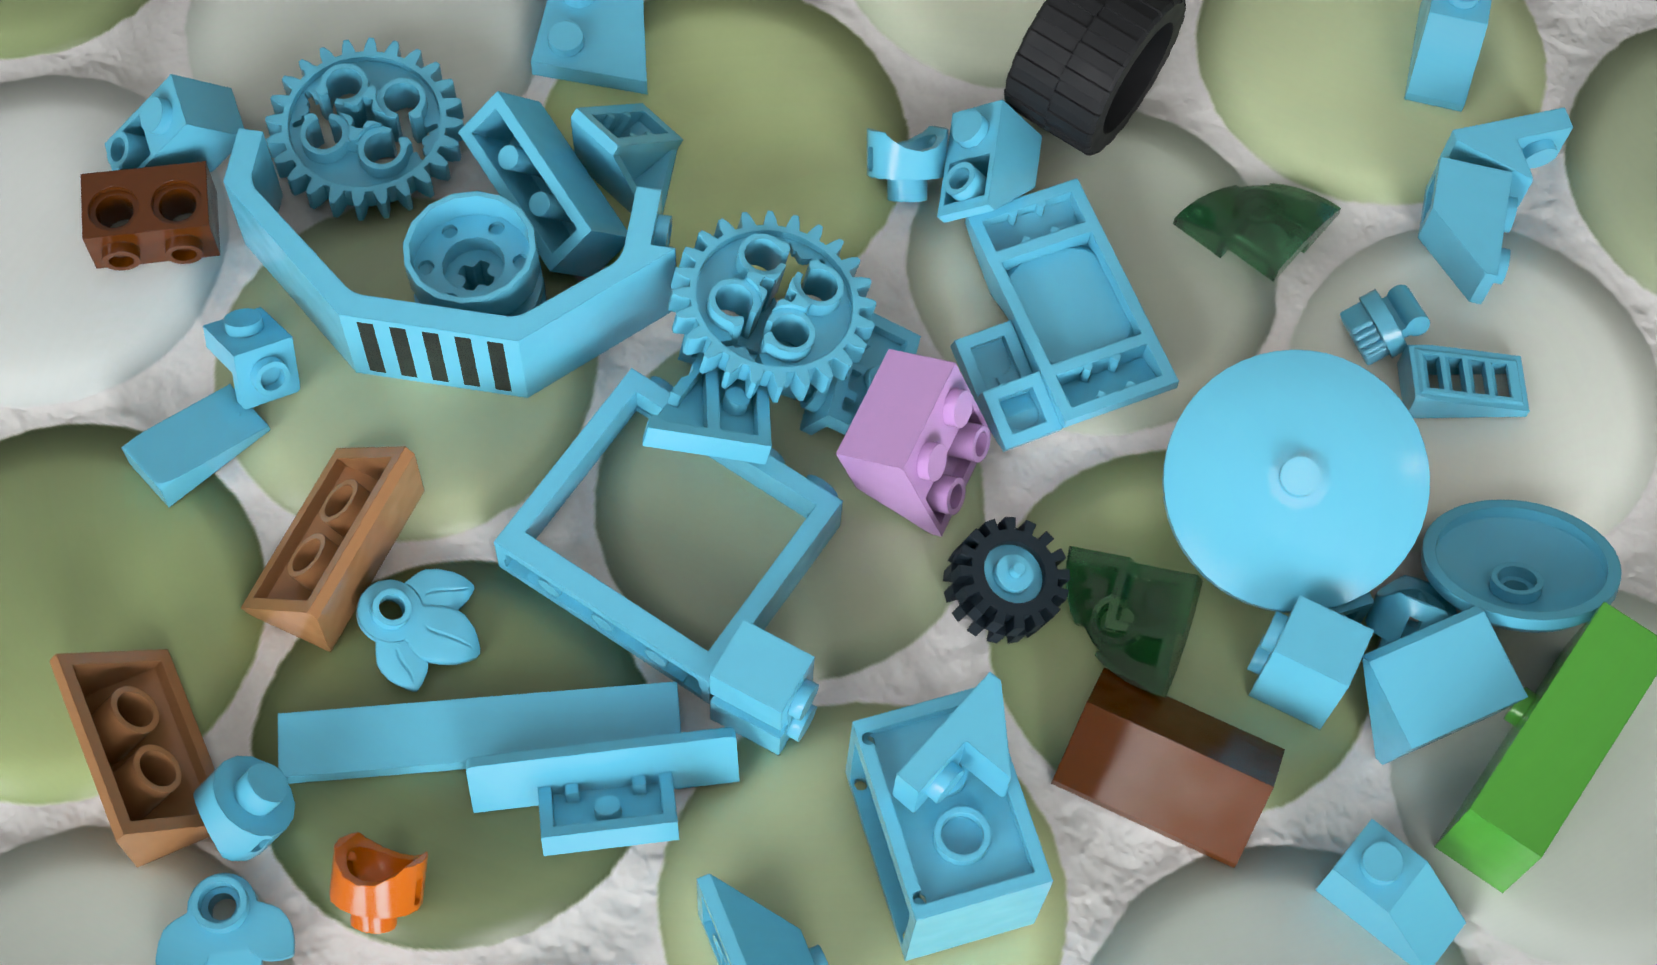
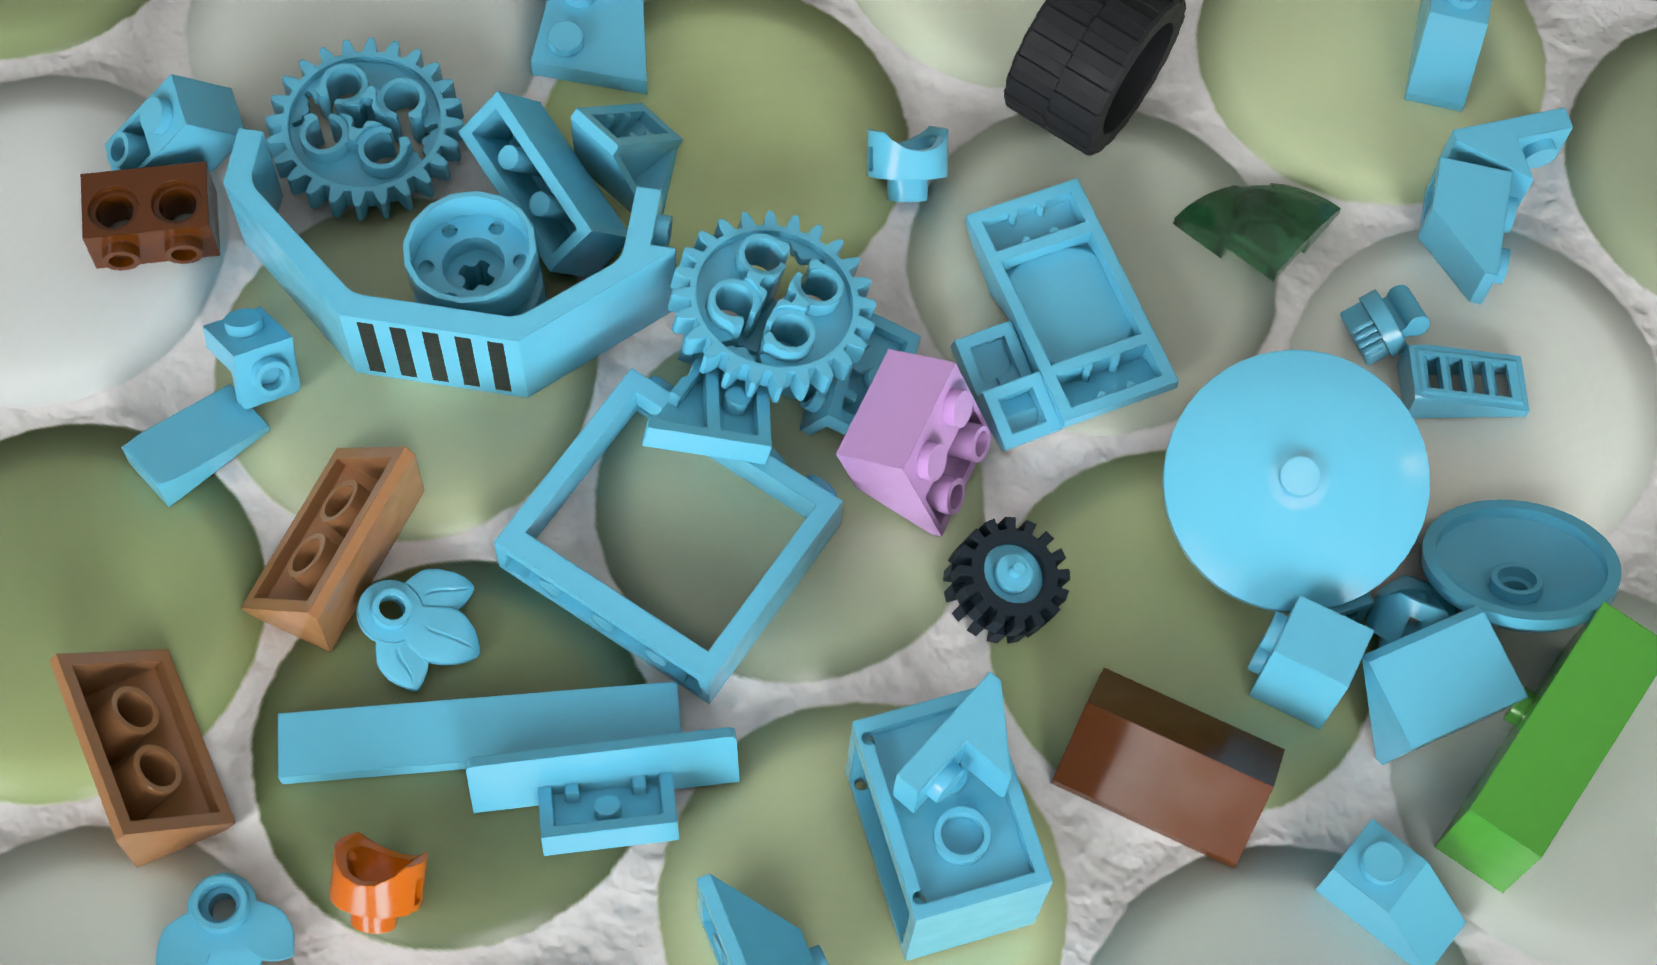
medium azure piece [193,756,295,861] -> none
medium azure brick [709,619,819,756] -> none
medium azure slope [937,99,1042,223] -> none
clear green brick [1066,546,1203,698] -> none

